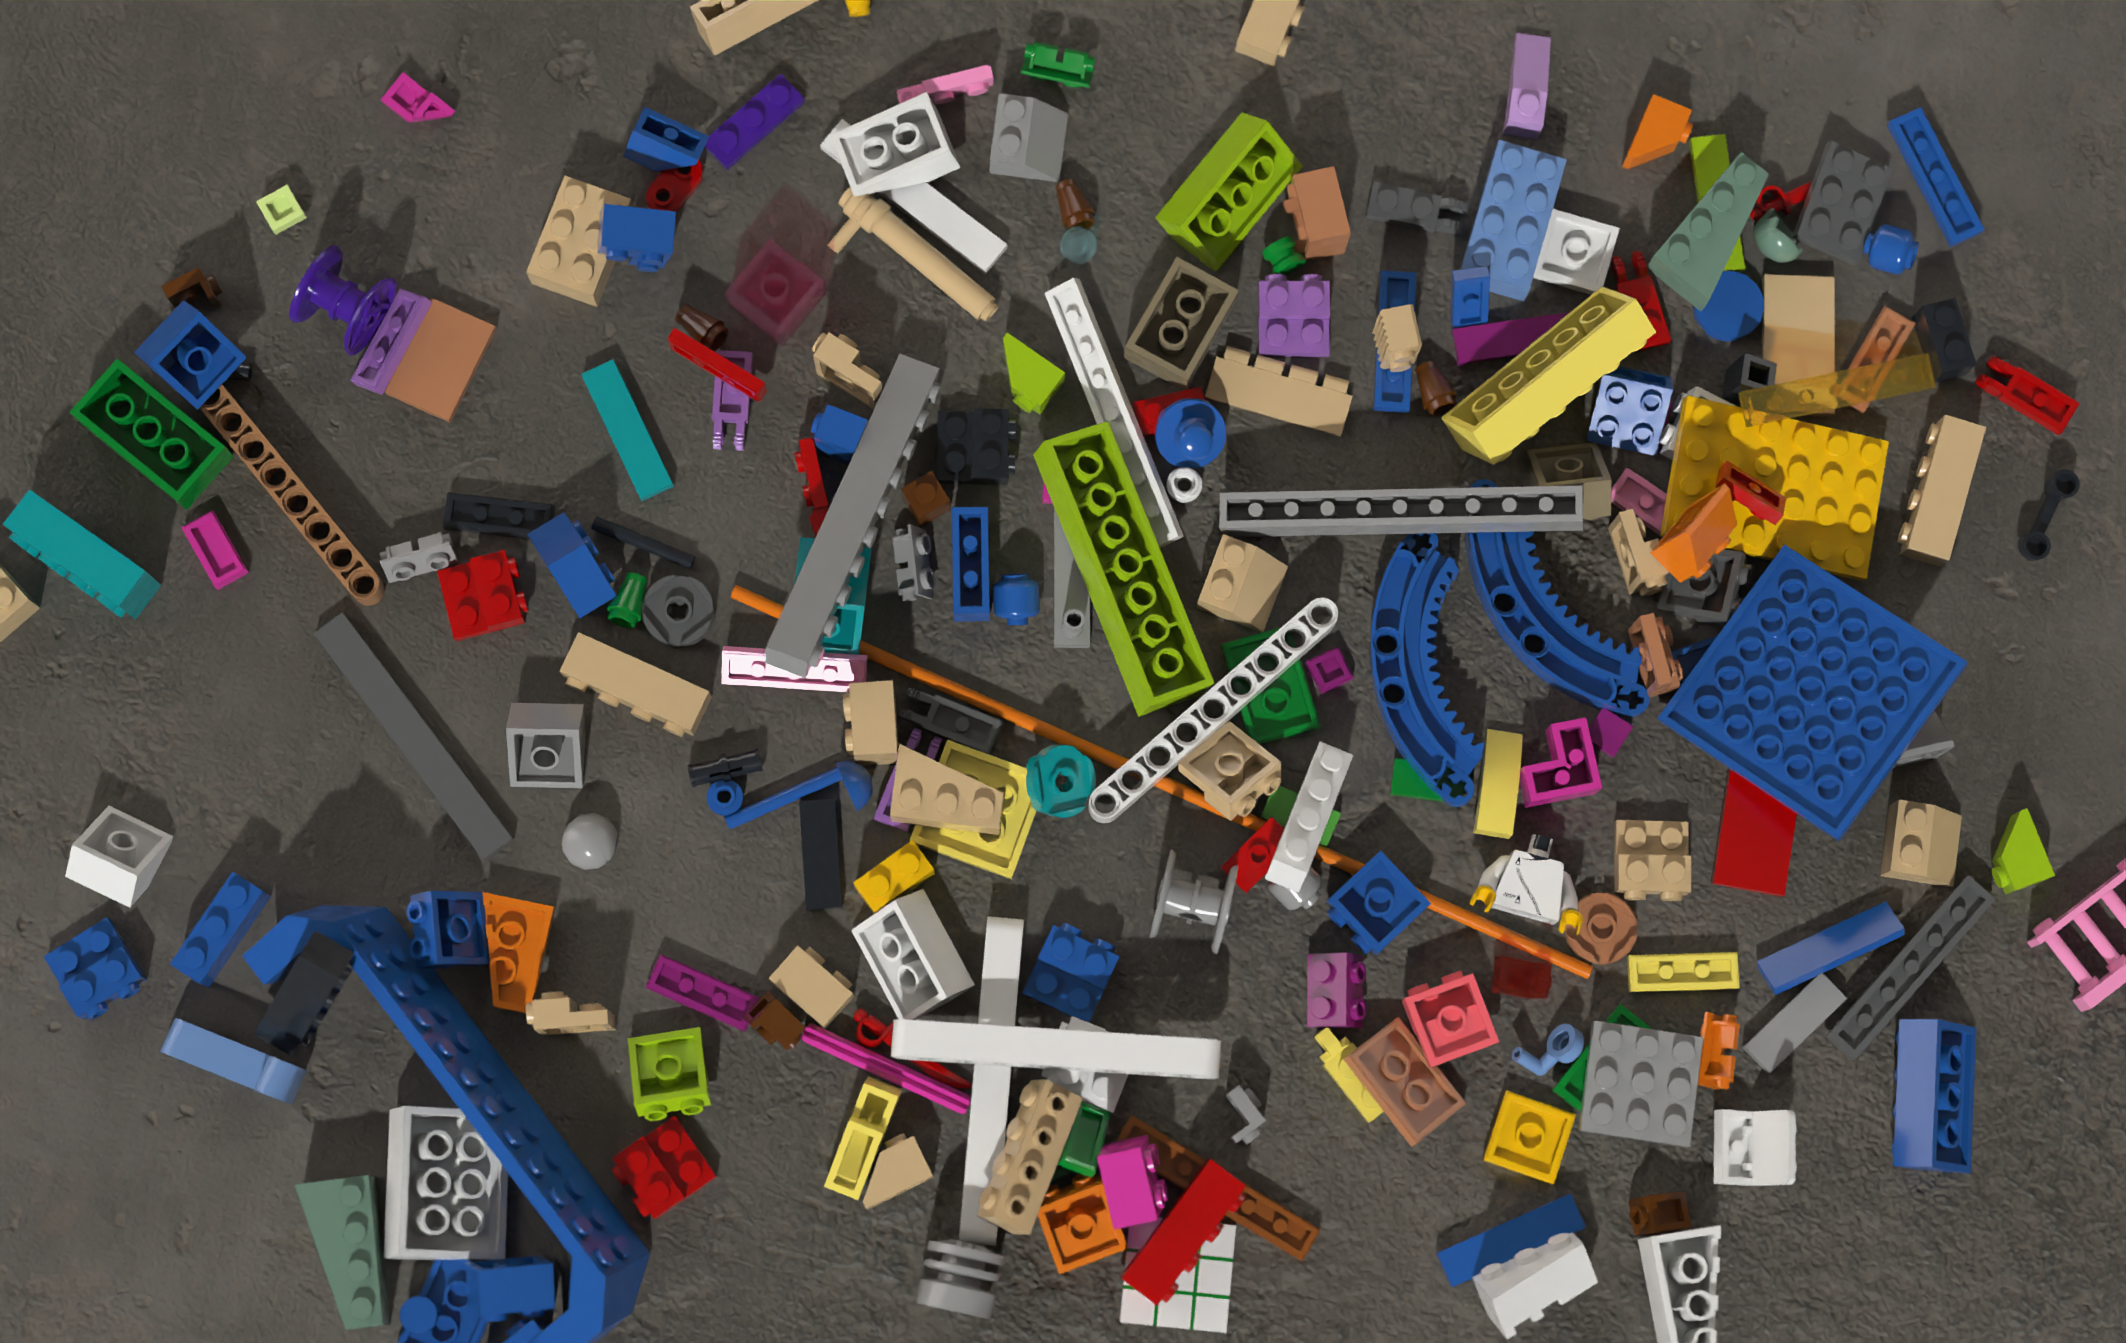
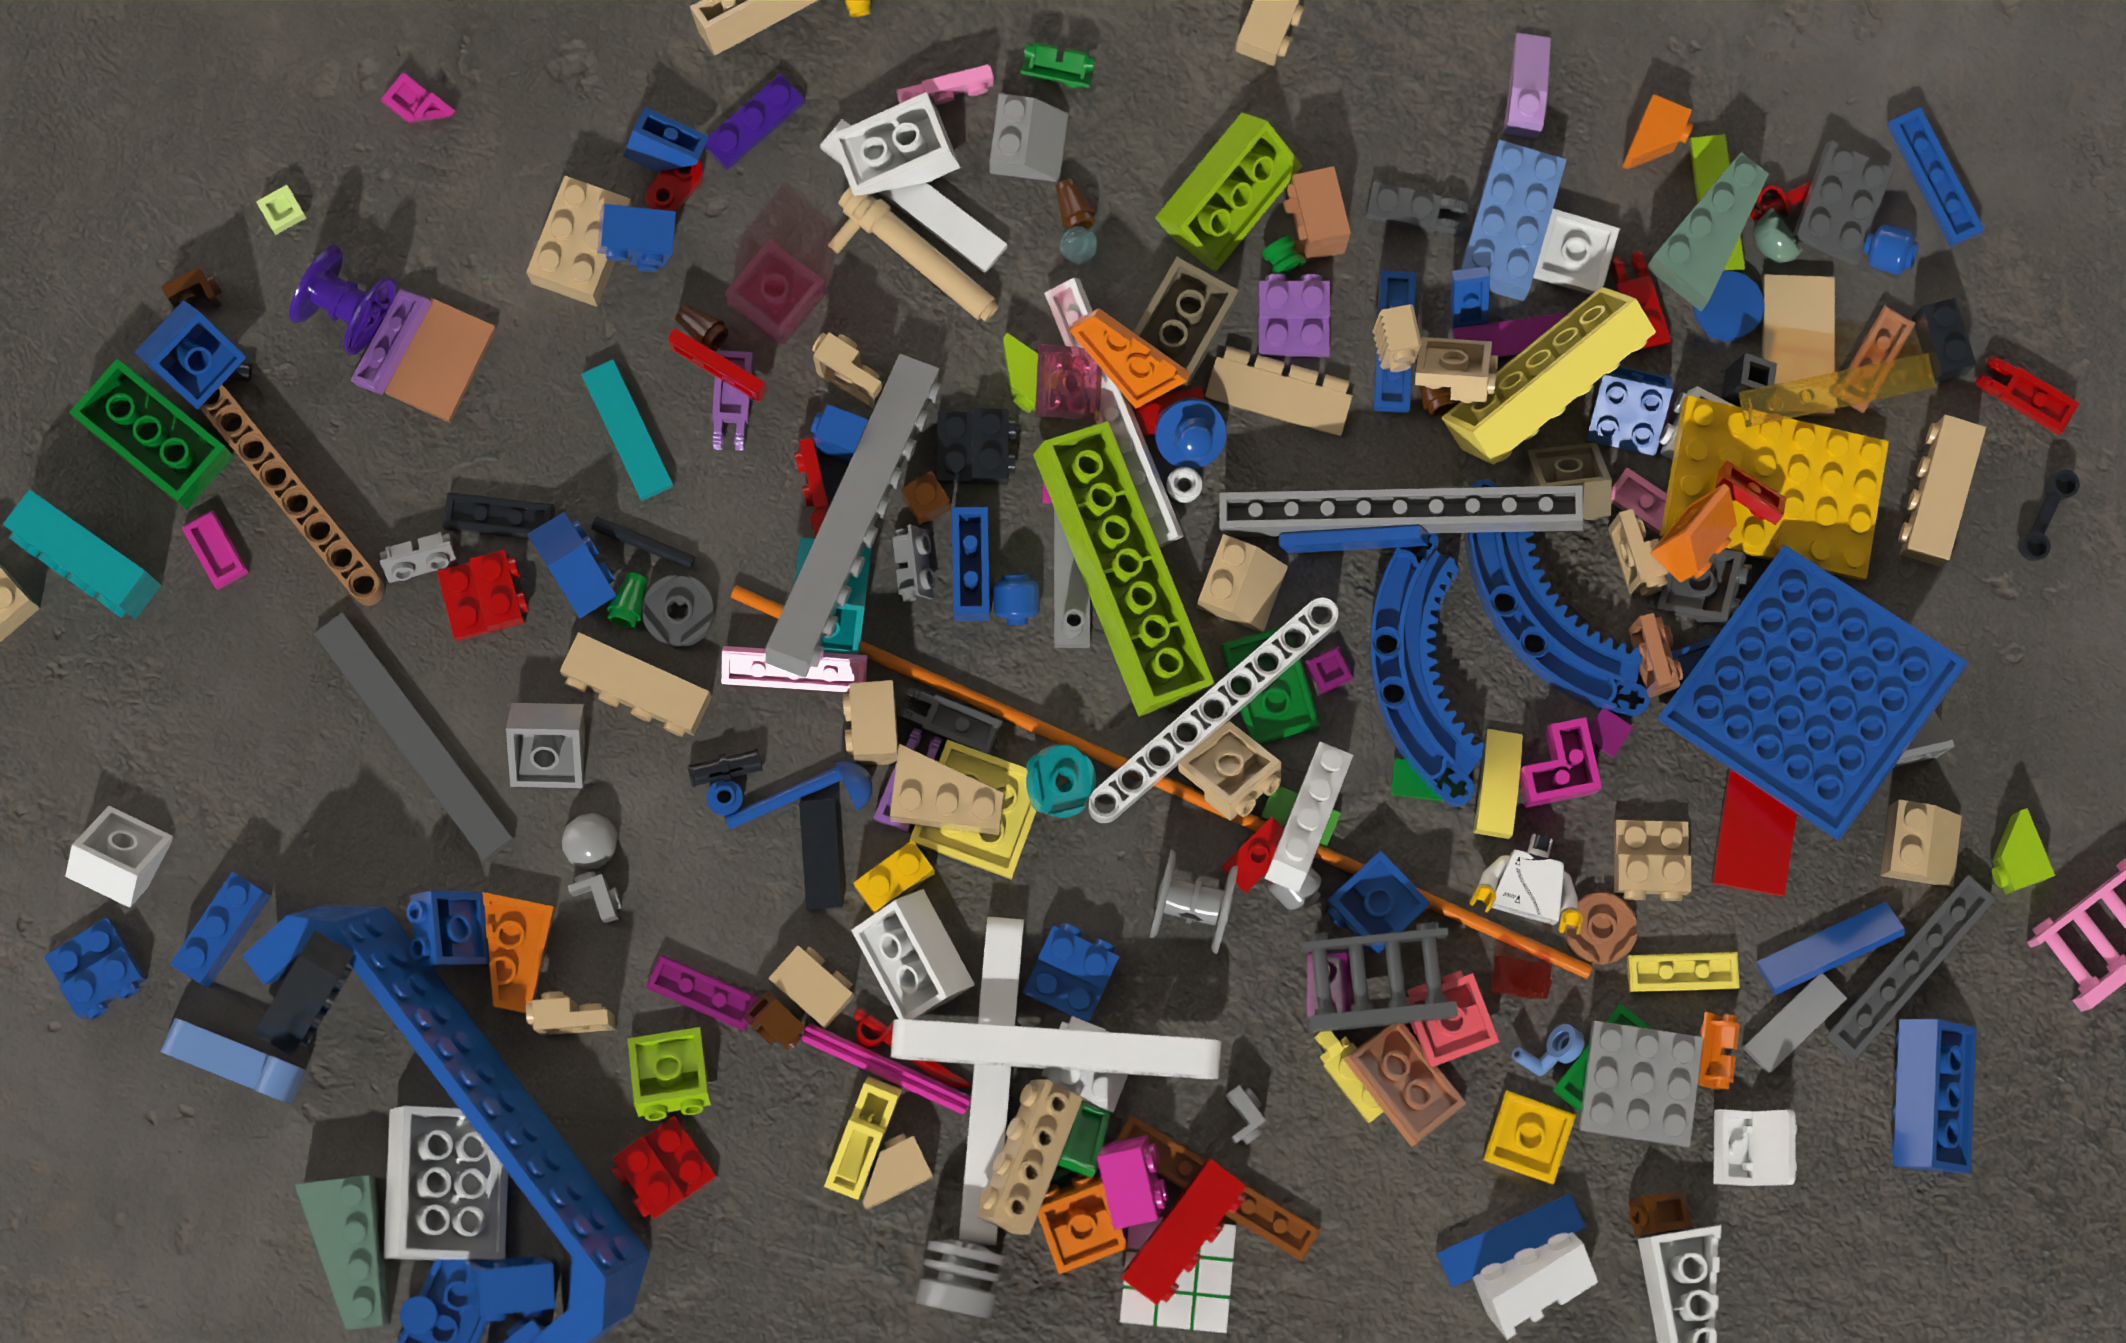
none -> light grey bracket [568,872,622,924]
none -> clear pink plate [1035,344,1102,421]
none -> orange wing [1069,308,1191,409]
none -> blue tile [1279,525,1428,553]
none -> dark grey fence [1299,922,1458,1033]
none -> tan plate [1415,337,1498,404]

